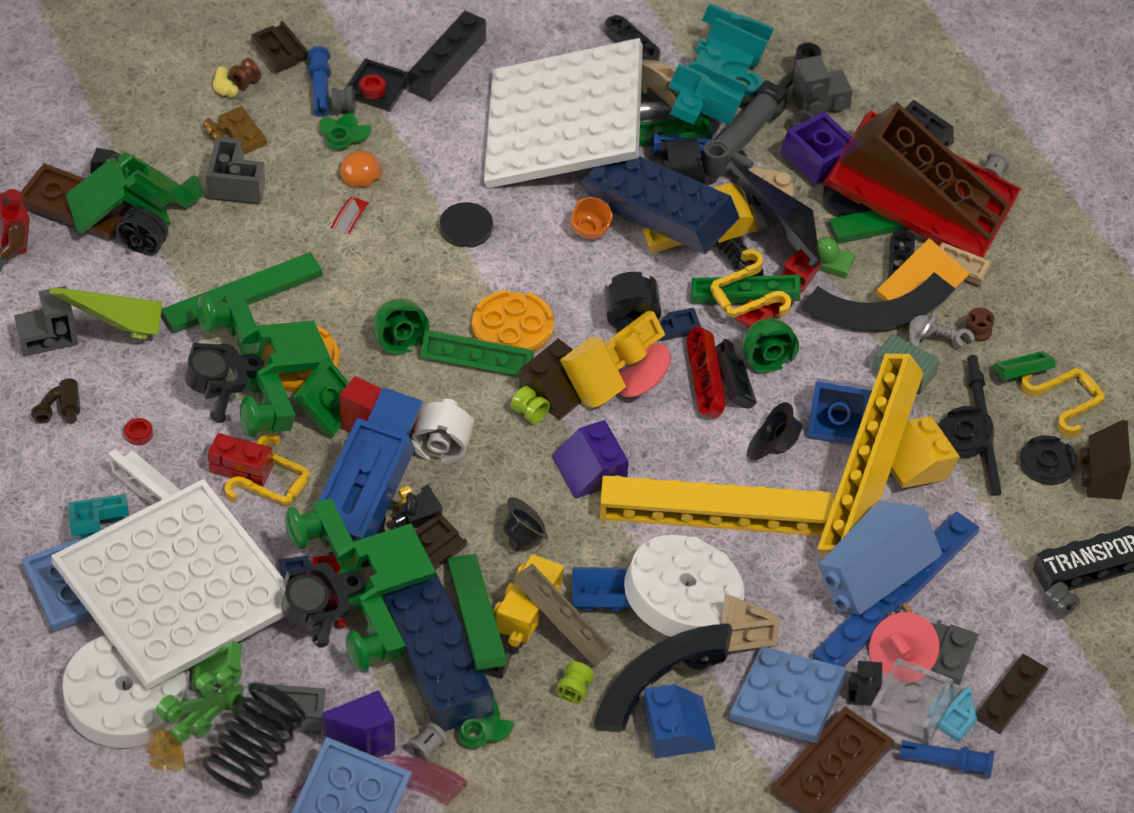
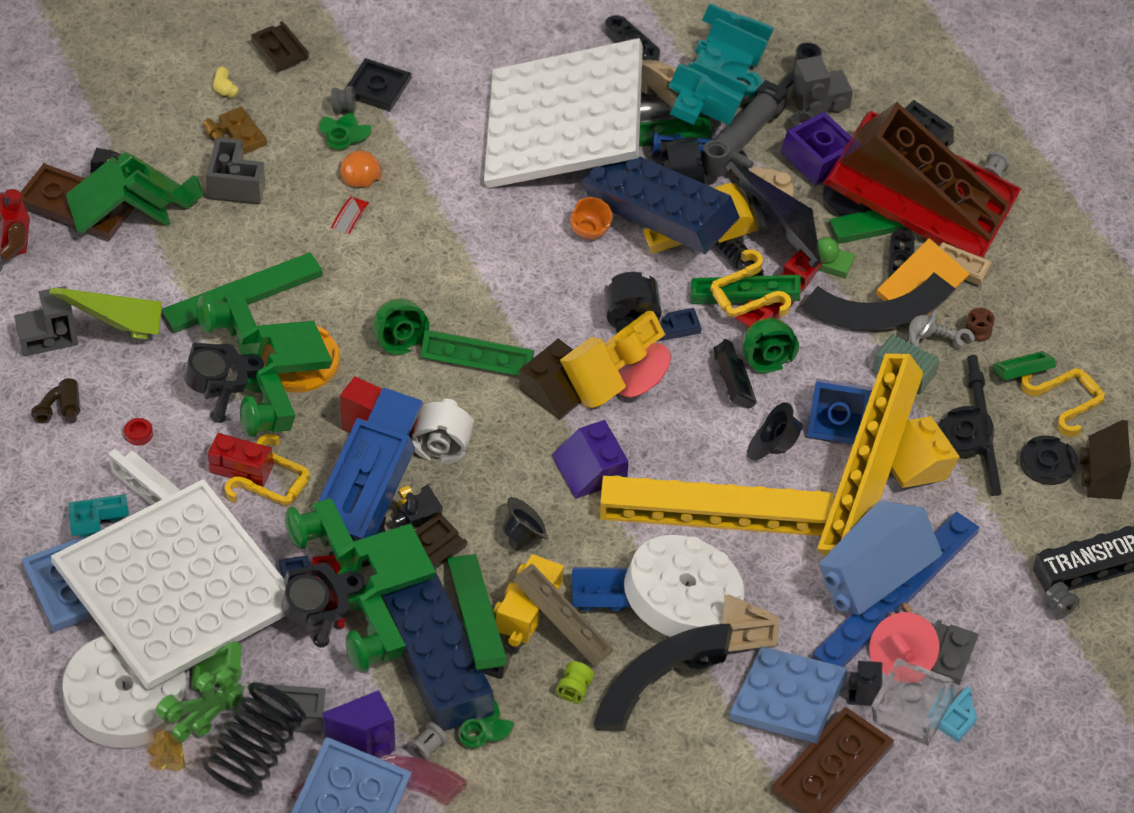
black wheel [116,207,169,256] -> none
copper wheel [229,58,261,90] -> none
green tile [293,358,349,438] -> none
blue pin [307,46,331,117] -> none
red tile [360,75,386,99] -> none
black brick [409,10,486,102] -> none
black tile [440,202,493,248] -> none
light orange tile [472,290,554,353] -> none
lime wheel [510,386,550,425] -> none
blue slope [643,684,715,759] -> none
red beam [687,326,726,419] -> none
blue pin [899,740,995,778] -> none
dark brown plate [976,653,1048,735] -> none

